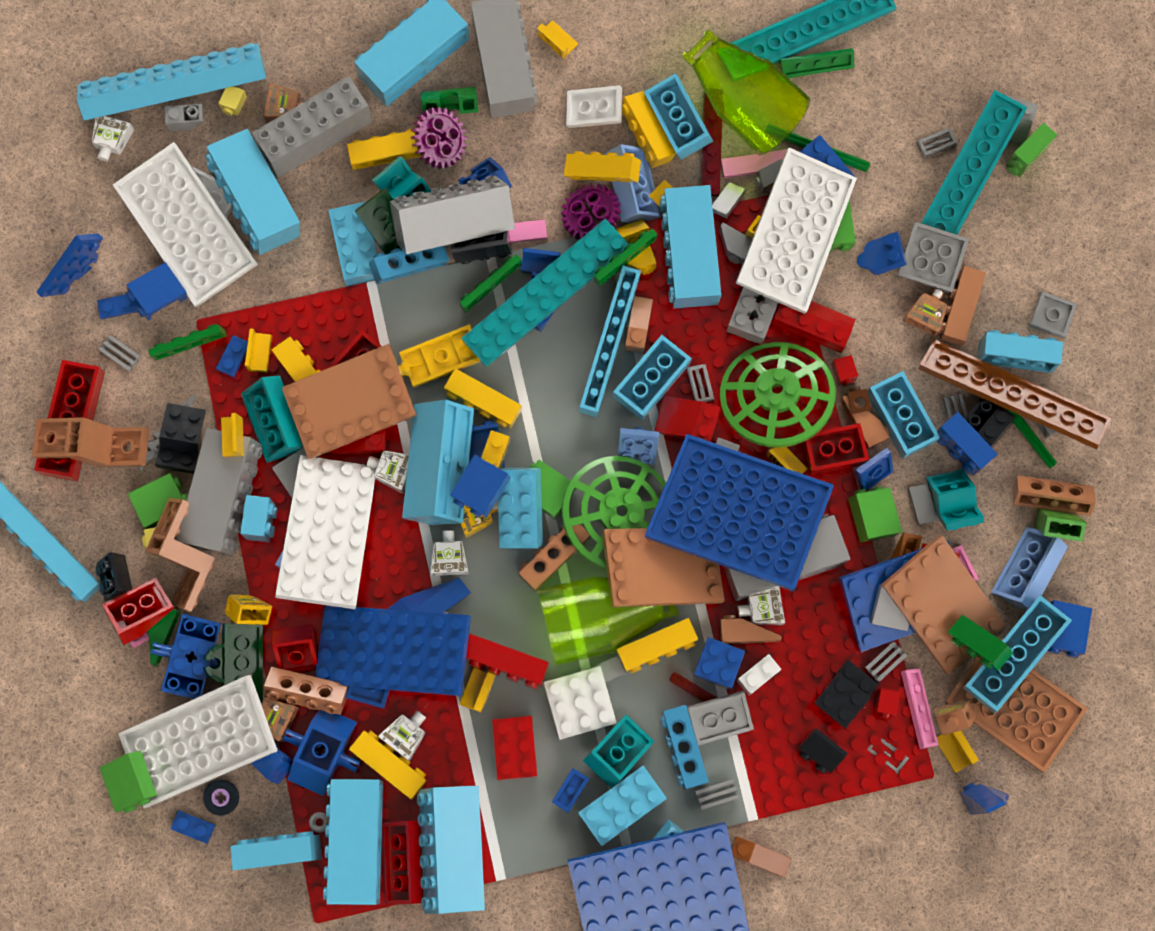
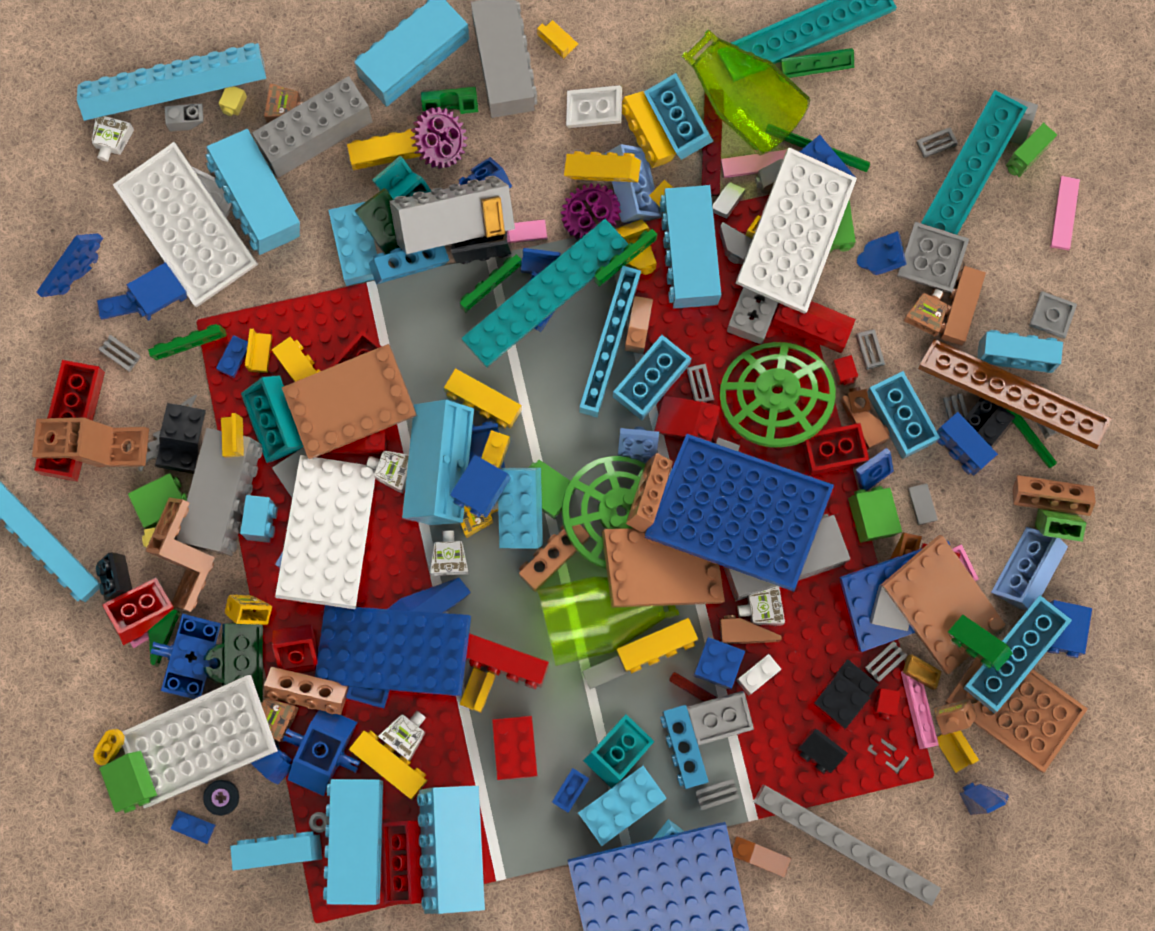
yellow plate [398,324,481,388] -> none
white plate [544,666,617,740] -> none
yellow panel [766,447,808,474] -> none
teal bracket [926,469,984,531] -> none
none -> yellow plate [93,729,124,765]
none -> tile [481,196,505,238]
none -> nougat brick [626,453,673,533]
none -> light grey brick [753,785,941,906]
none -> light grey tile [856,329,885,370]
none -> pearl gold tile [902,654,942,690]
none -> bright pink tile [1050,176,1080,251]

